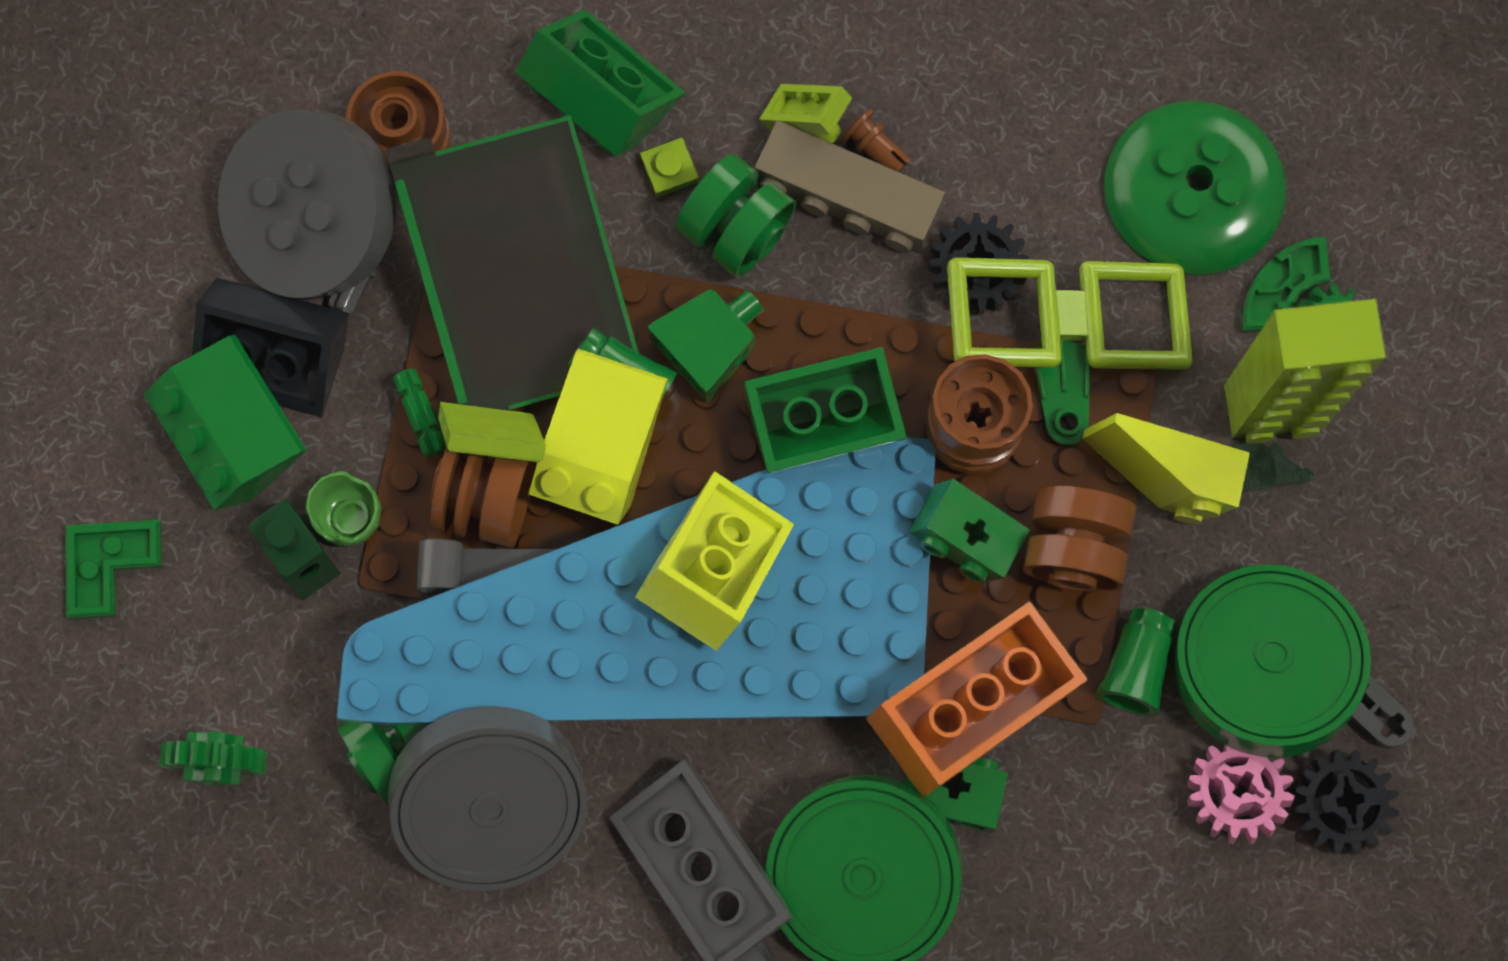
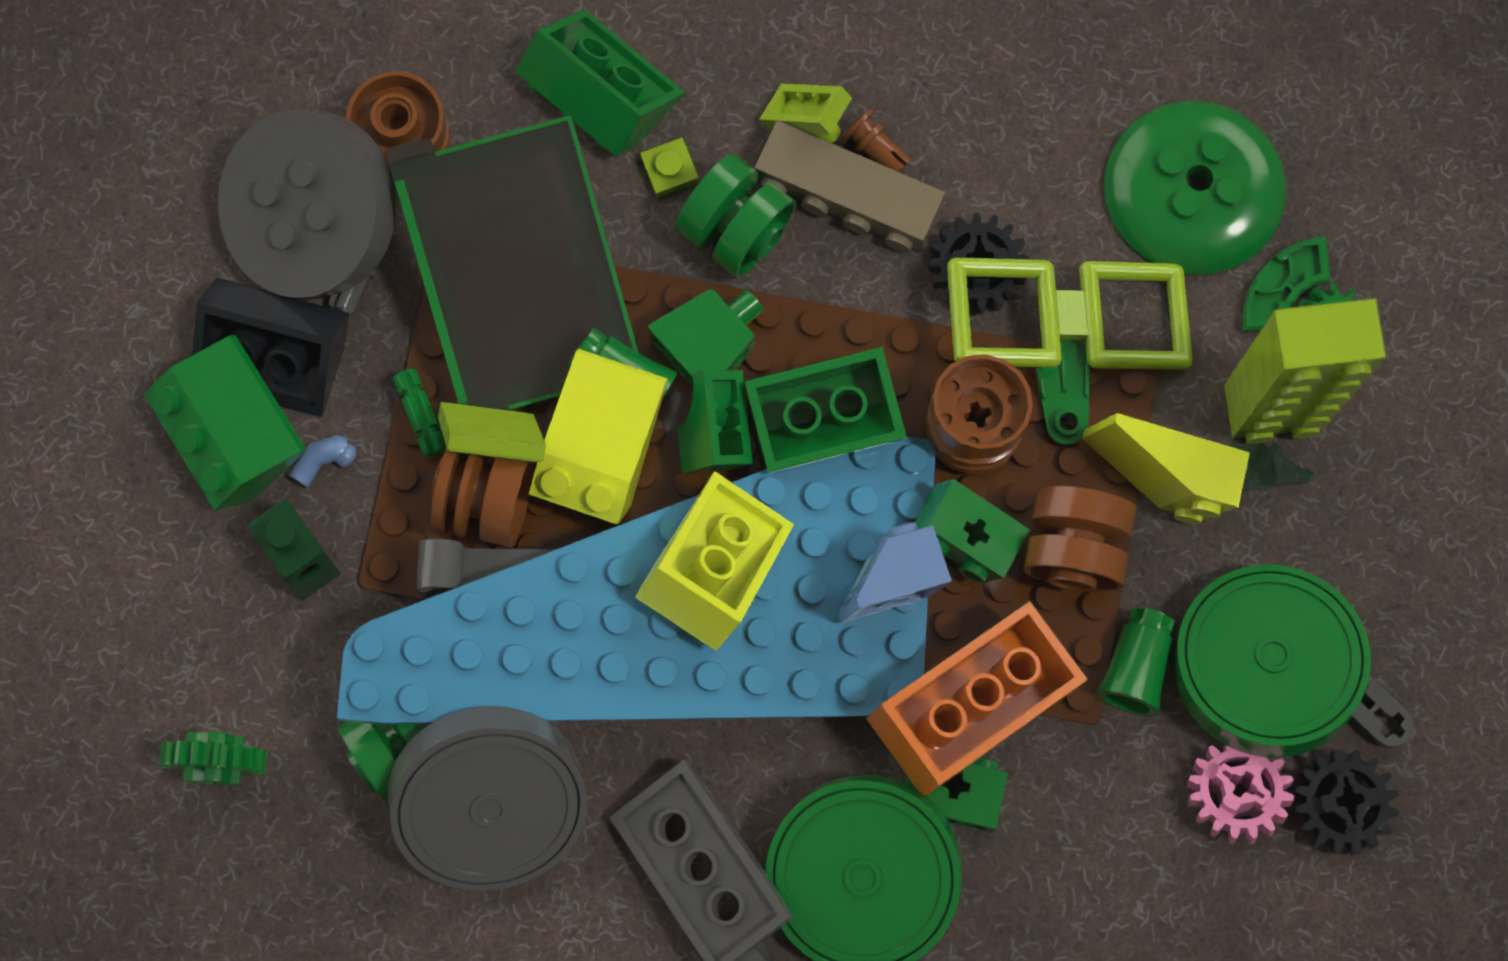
green tile [65,520,163,620] -> none
bright green hair [305,471,382,547] -> none
none -> medium blue arm [288,435,356,488]
none -> green arch [677,370,753,474]
none -> medium blue slope [837,522,951,624]

